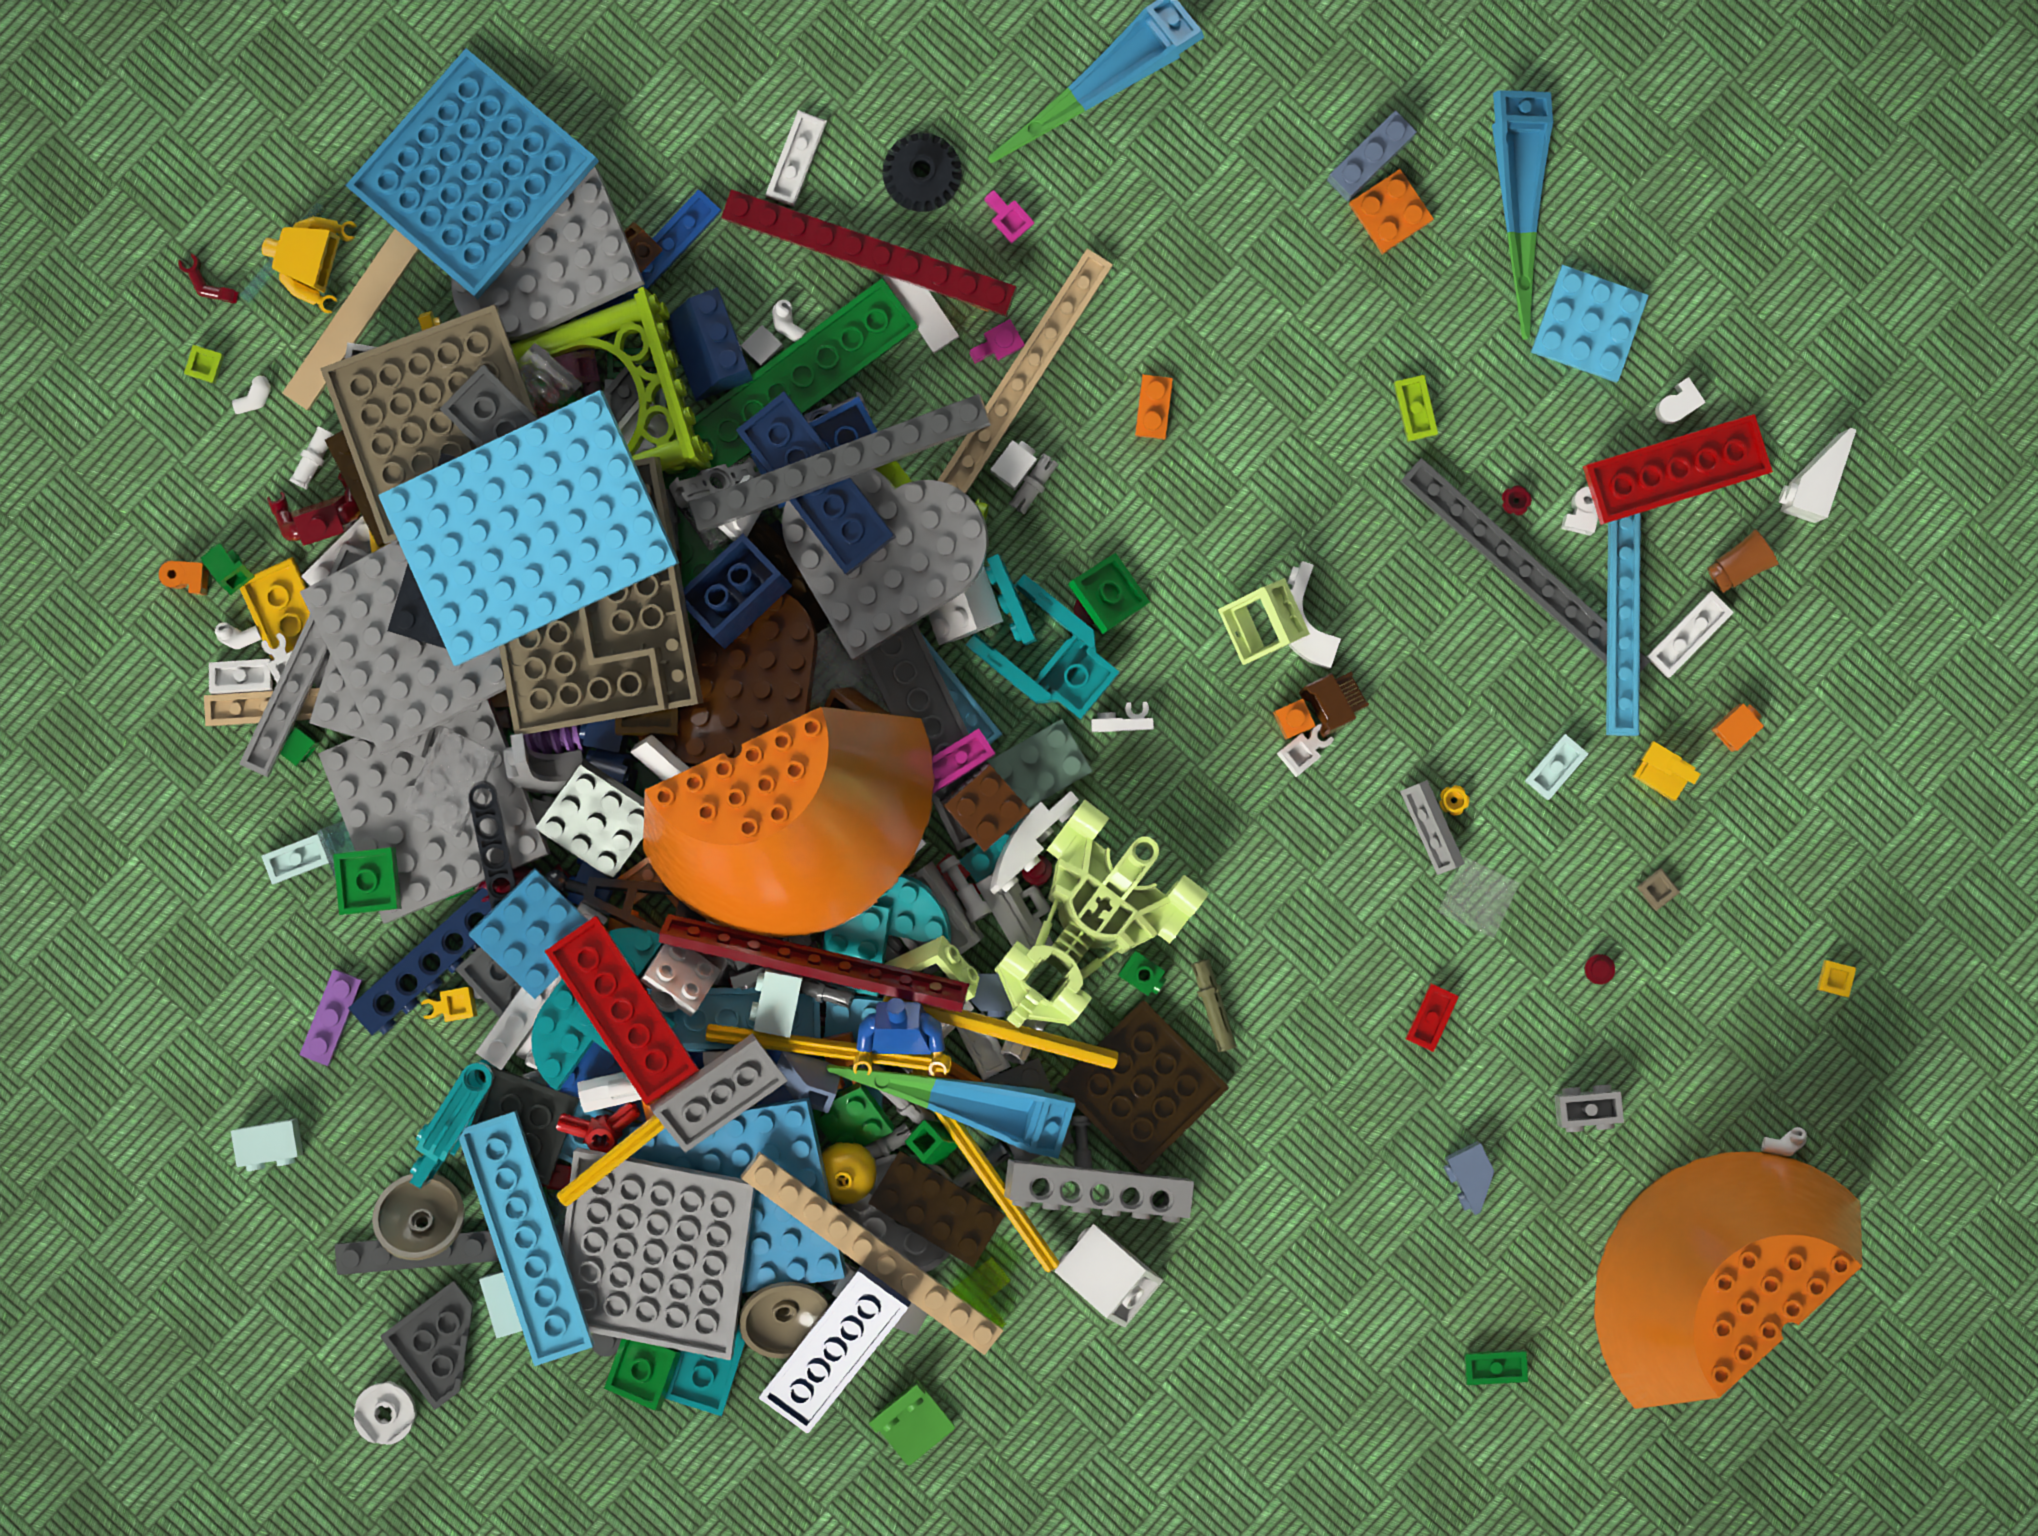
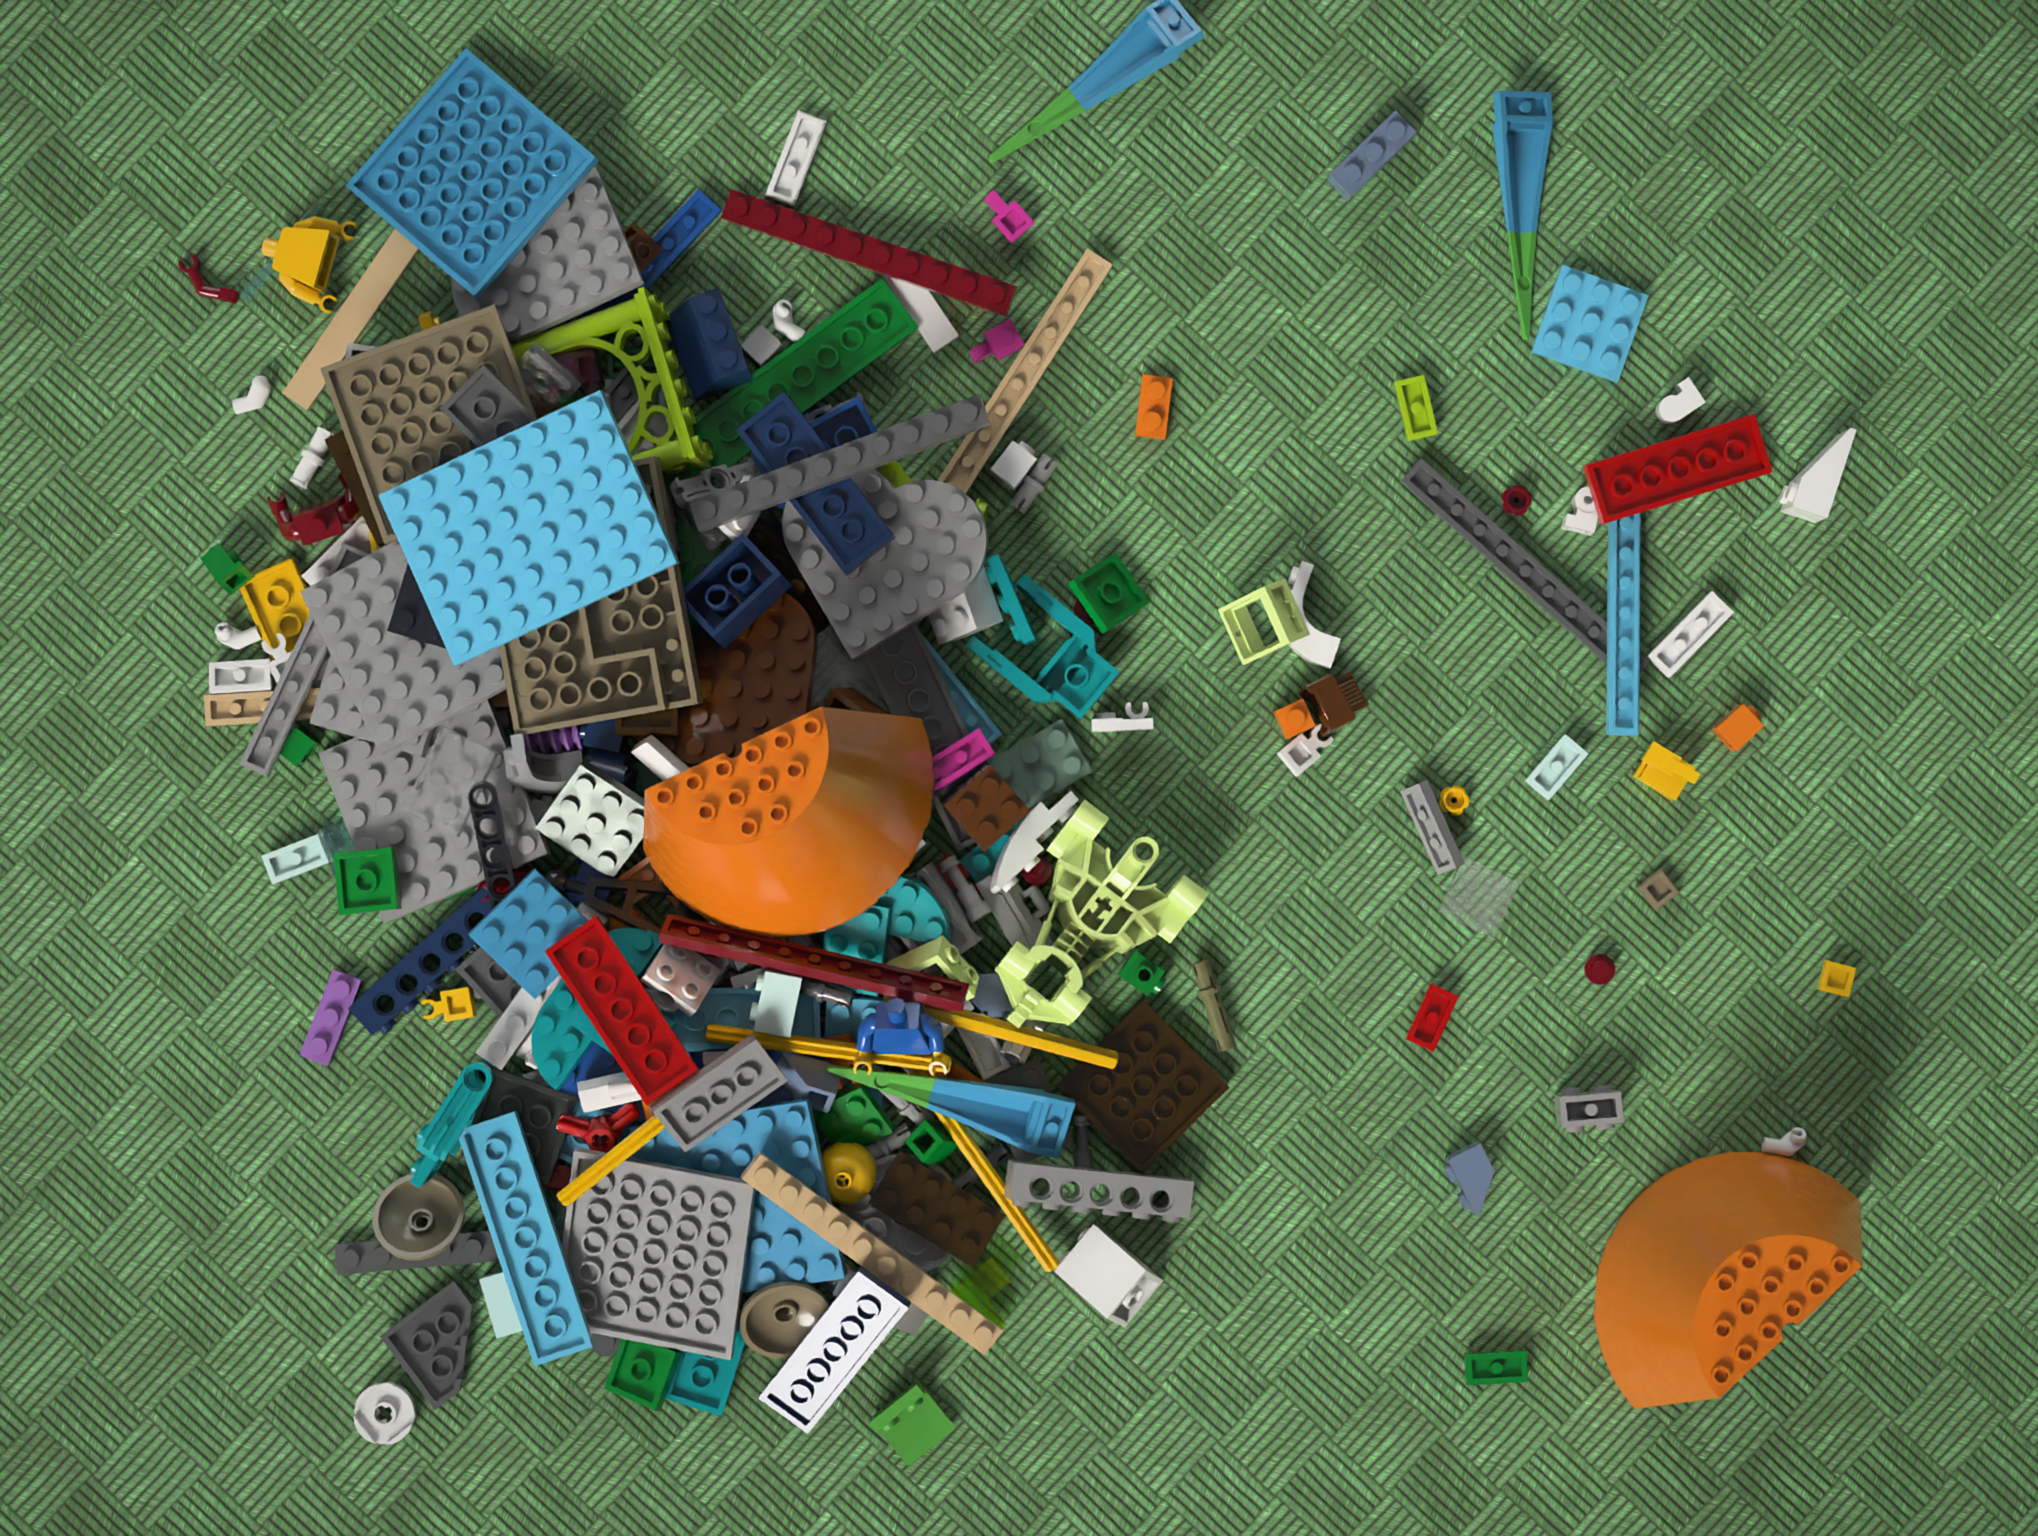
orange leg [158,561,209,595] -> none
lime plate [184,345,224,384] -> none
light aqua brick [231,1118,303,1171] -> none
black gear [882,132,962,212] -> none
orange plate [1349,169,1434,255] -> none
dark orange plant [1706,529,1779,593] -> none

